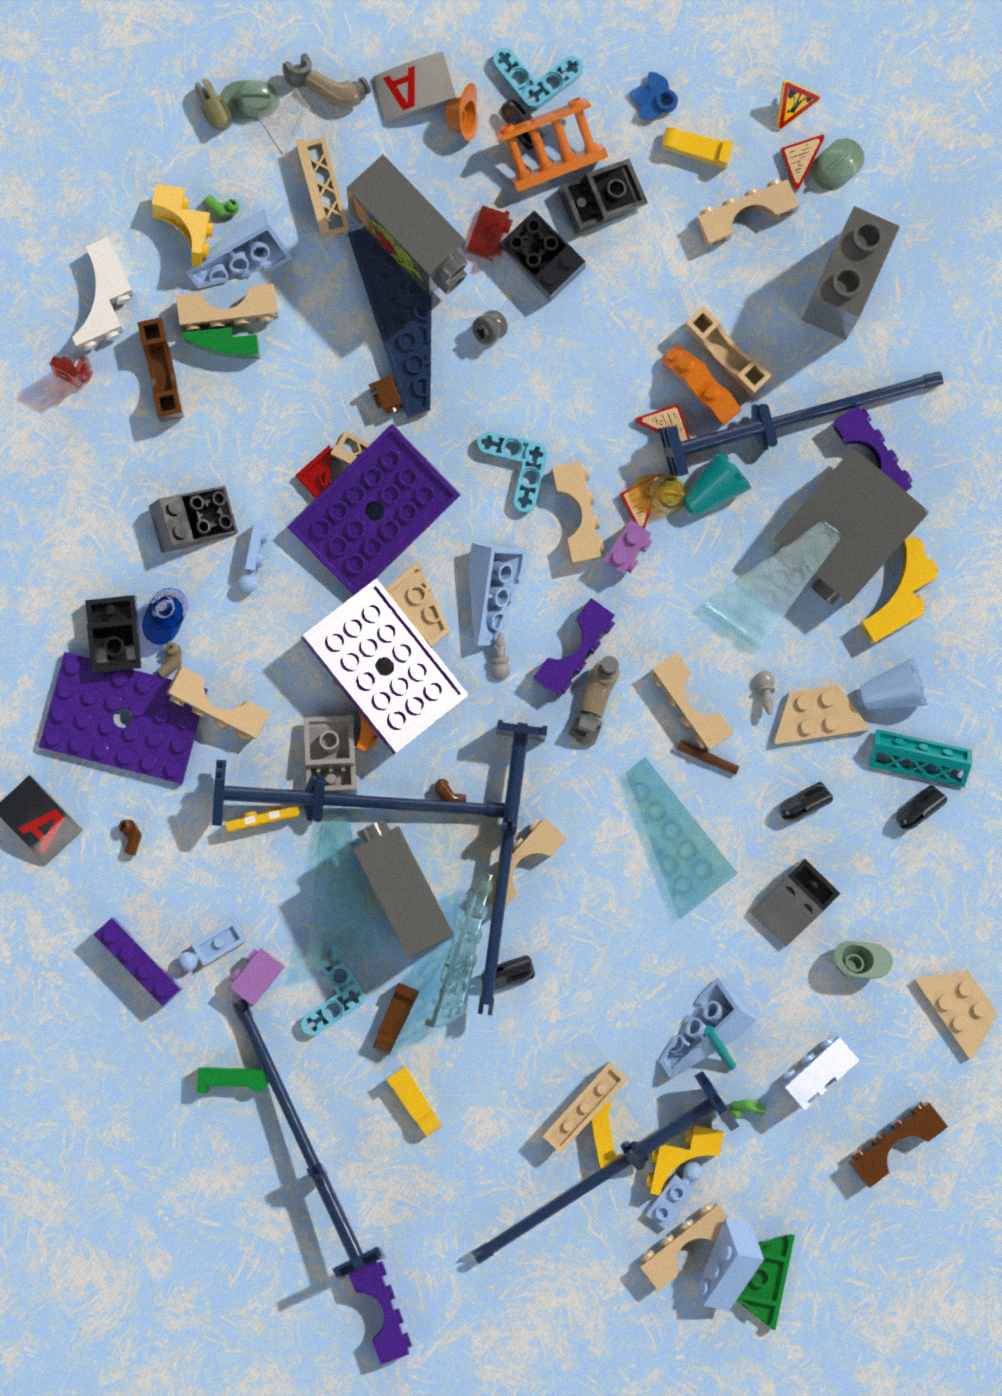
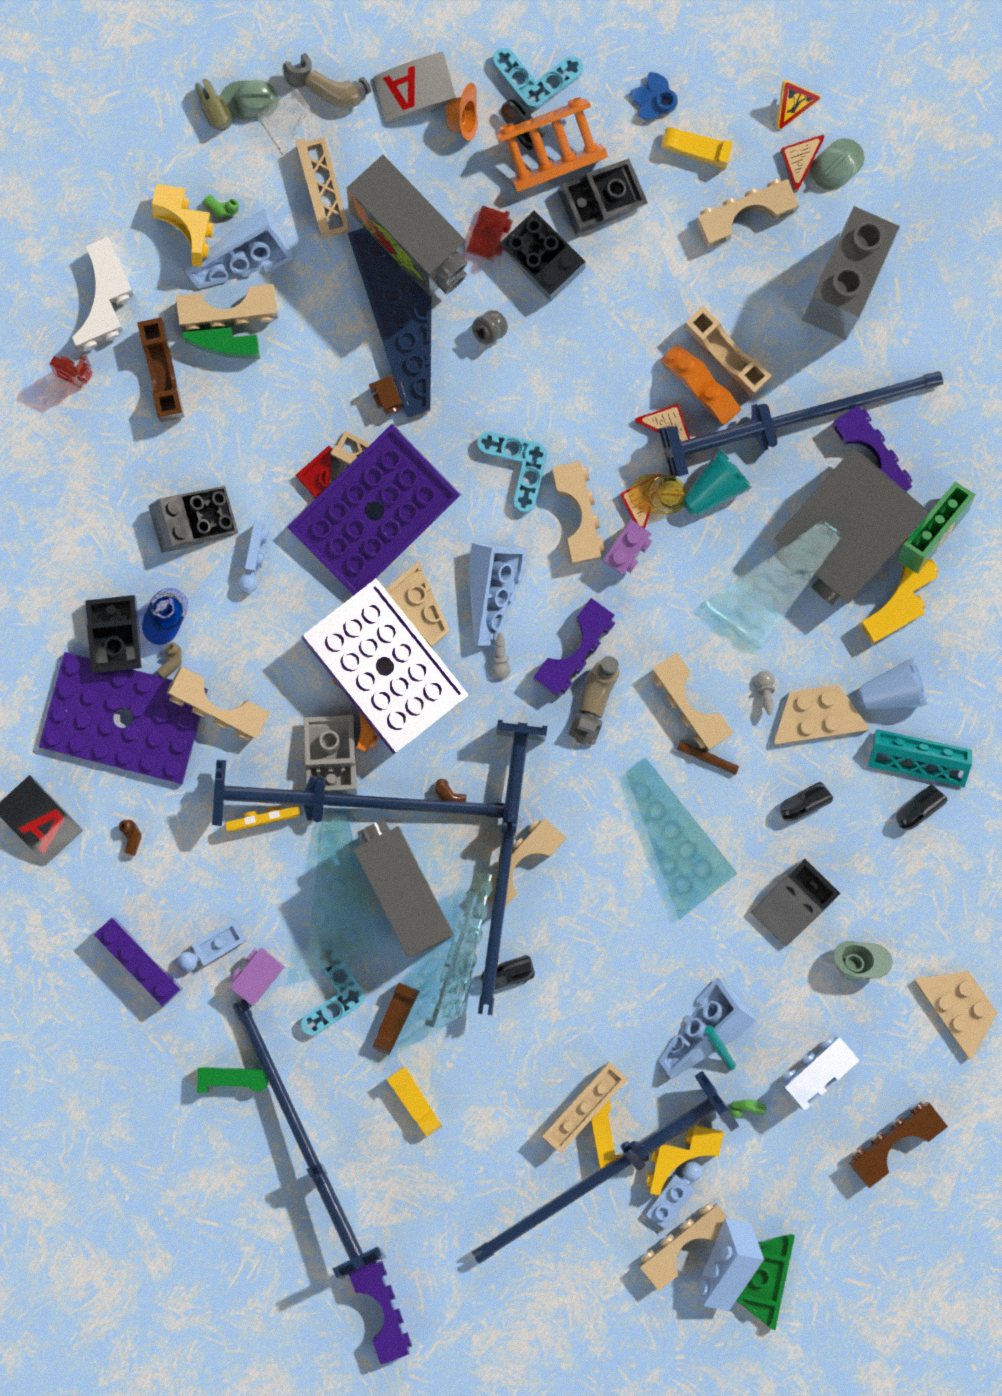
none -> green brick [897,481,976,574]

